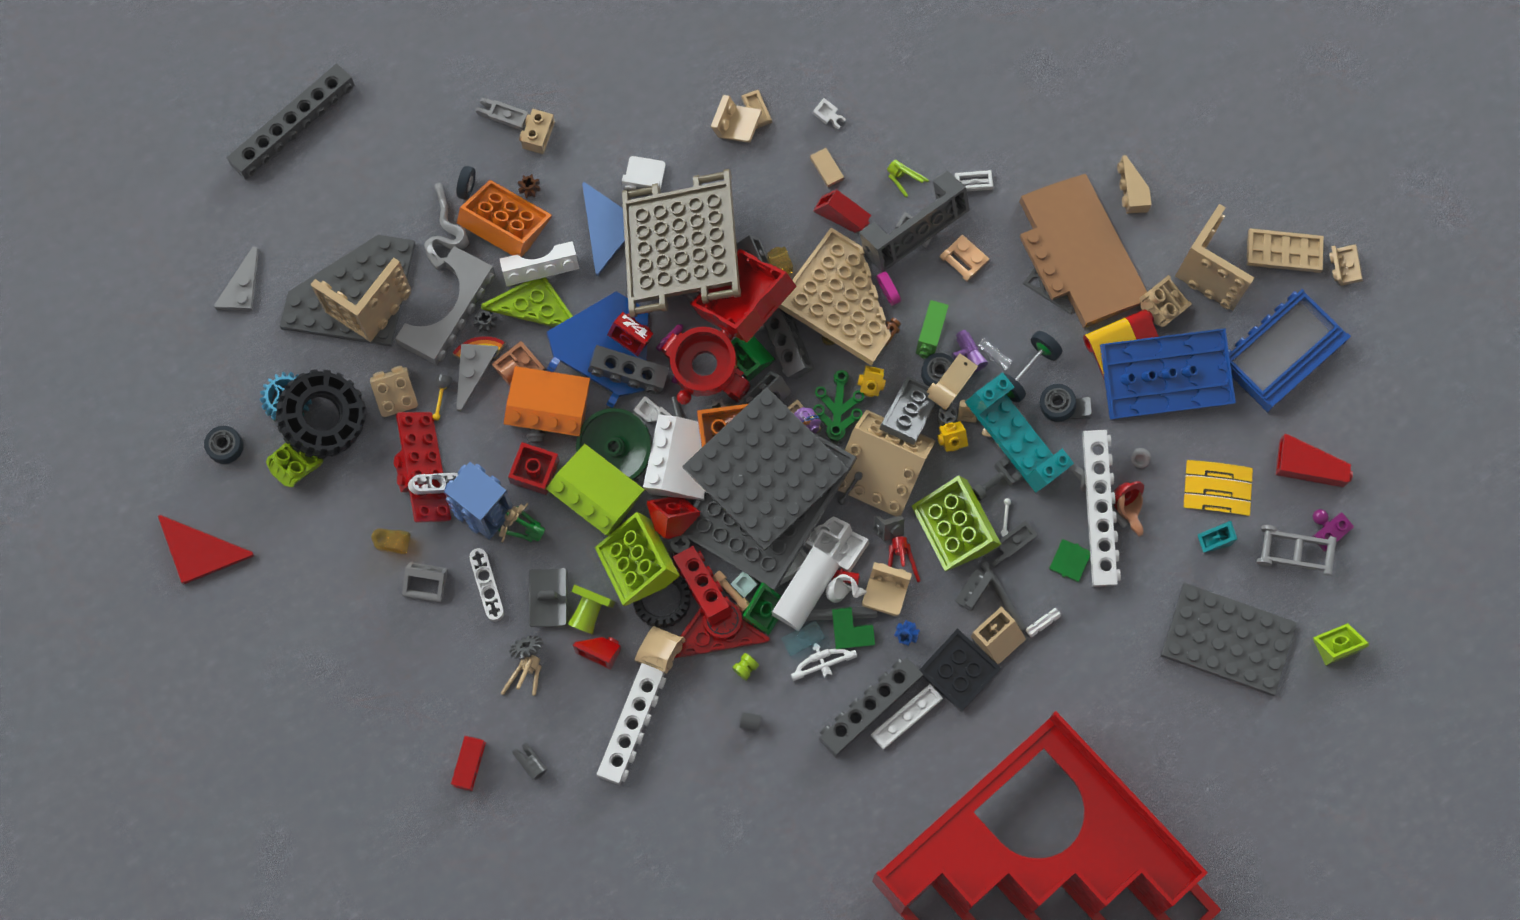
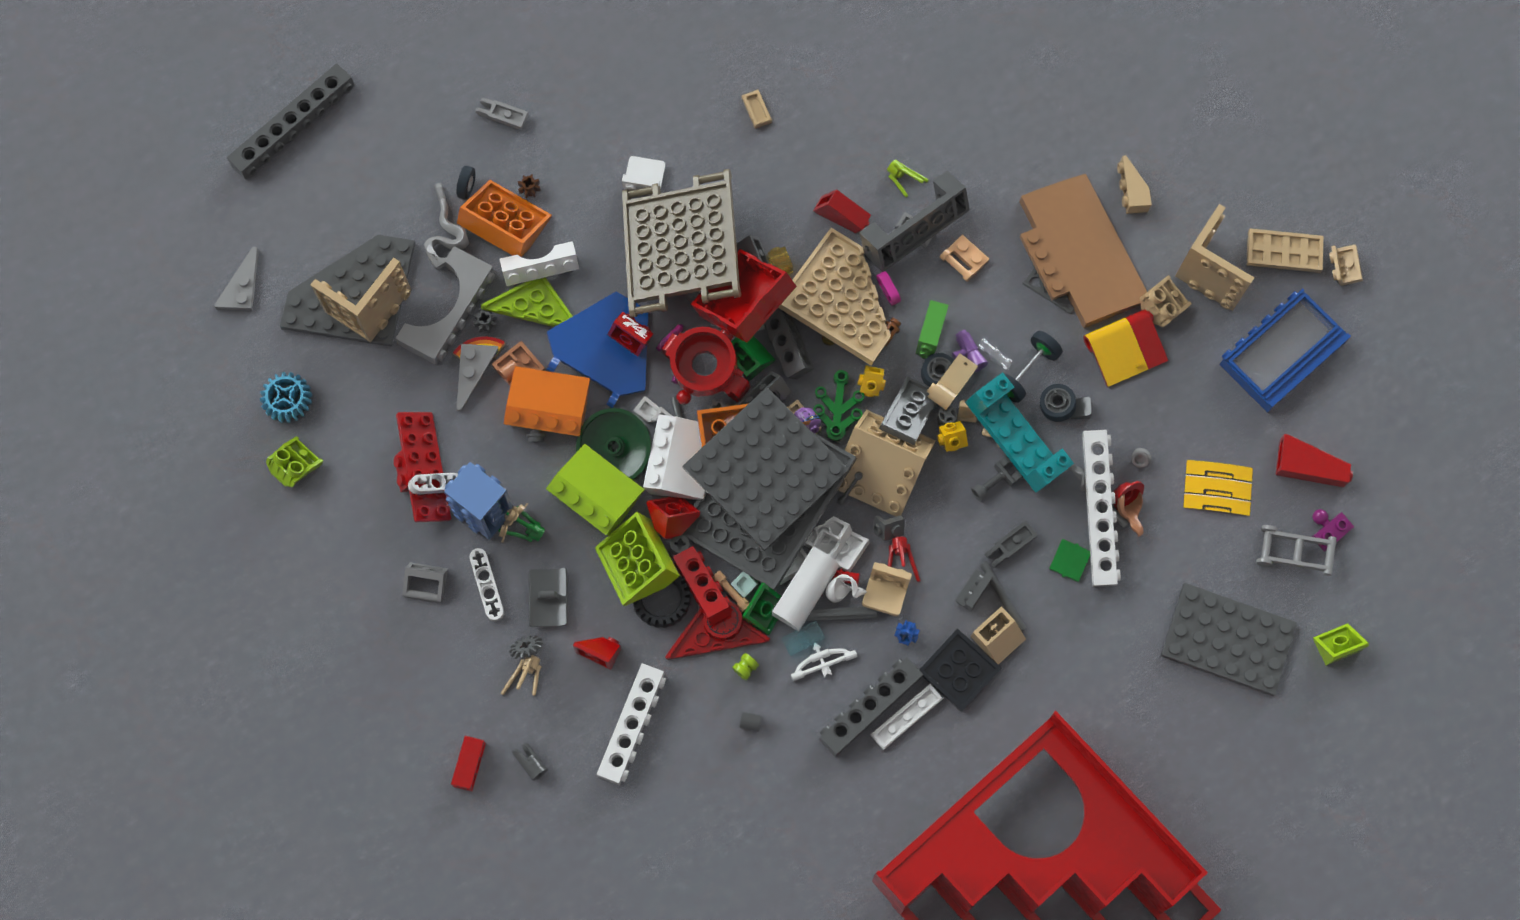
red tile [158,515,255,585] -> none
wheel [204,426,243,464] -> none
black tyre [276,369,366,458] -> none
tan bracket [370,366,418,417] -> none
clear yellow piece [371,528,411,554] -> none
hinge [433,375,452,421] -> none
red brick [508,442,560,495] -> none
tan brick [519,109,555,154] -> none
lime plant [568,584,616,635] -> none
medium blue tile [582,182,625,276] -> none
dark grey brick [588,345,669,394] -> none
tan slope [635,626,685,674] -> none
tan bracket [711,95,762,143] -> none
tan tile [810,148,844,187] -> none
white plate [812,98,846,130] -> none
green tile [832,607,875,649] -> none
lime slope [911,475,1001,571] -> none
white tile [954,170,993,192] -> none
white hinge [1000,498,1011,537] -> none
white axle [1026,608,1061,637] -> none
blue piece [1100,328,1236,419] -> none
teal slope [1198,521,1237,553] -> none

